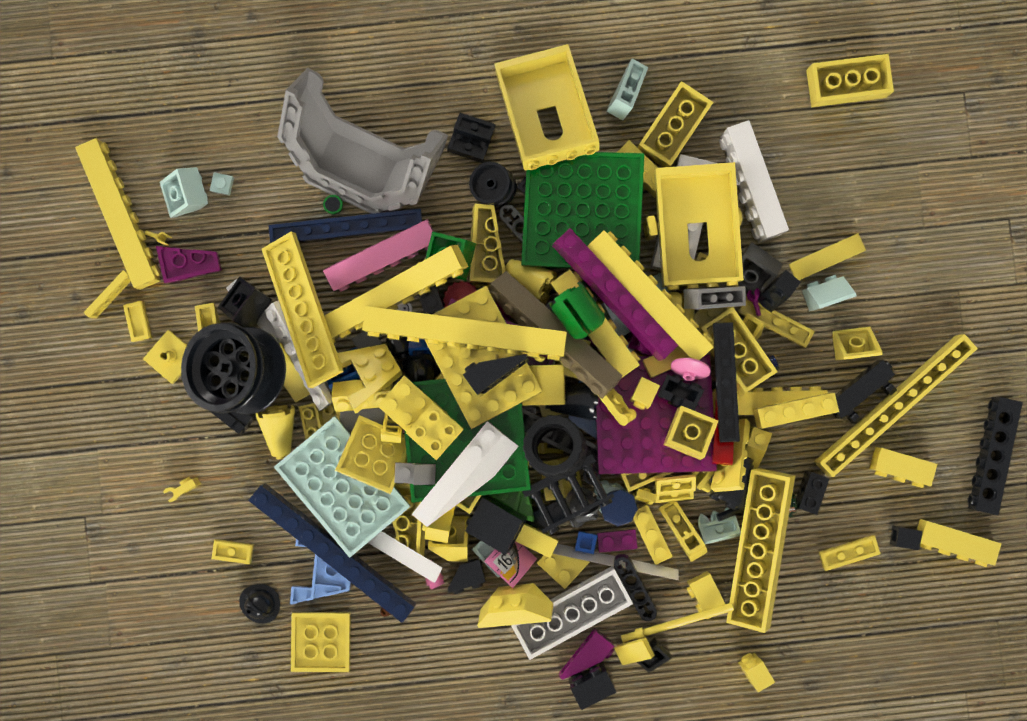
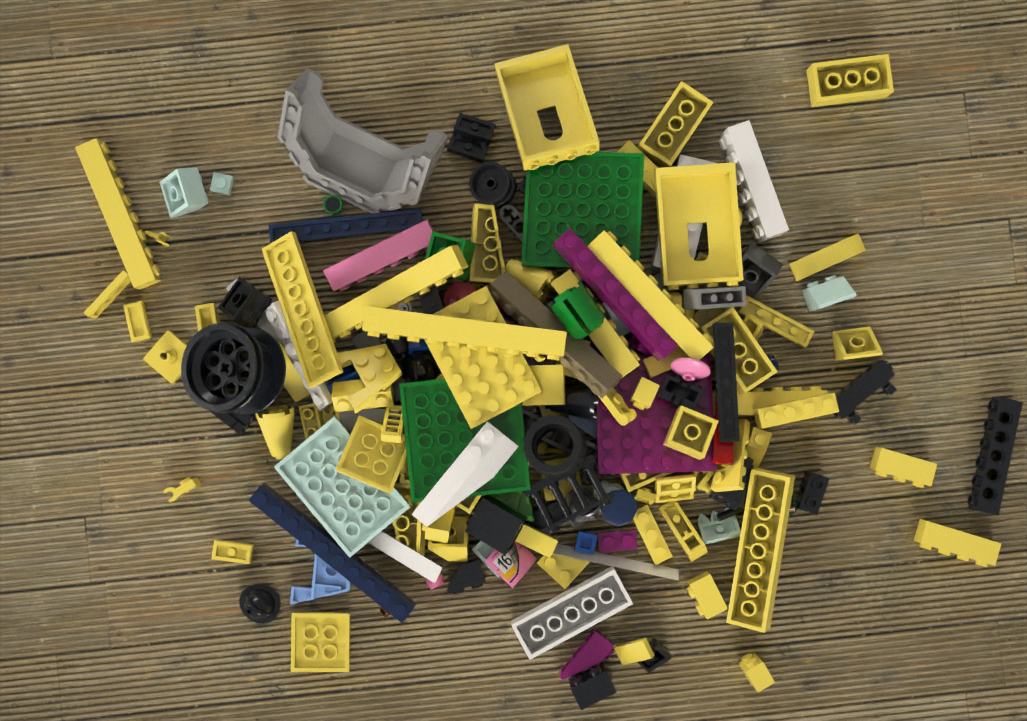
magenta wing [156,246,222,284] -> none
light yellow piece [377,376,464,460] -> none
light grey slope [394,462,436,485] -> none
black slope [463,354,529,397] -> none
light yellow wedge [477,583,554,628] -> none
light aqua slope [606,59,648,120] -> none
black beam [614,553,657,621] -> none
light yellow bar [621,603,734,643] -> none
light yellow plate [642,215,658,241] -> none
magenta hand [747,288,761,316] -> none
black brick [758,270,801,312] -> none
light yellow brick [814,334,978,477] -> none
light yellow tile [819,535,881,571] -> none
black panel [890,525,922,550] -> none

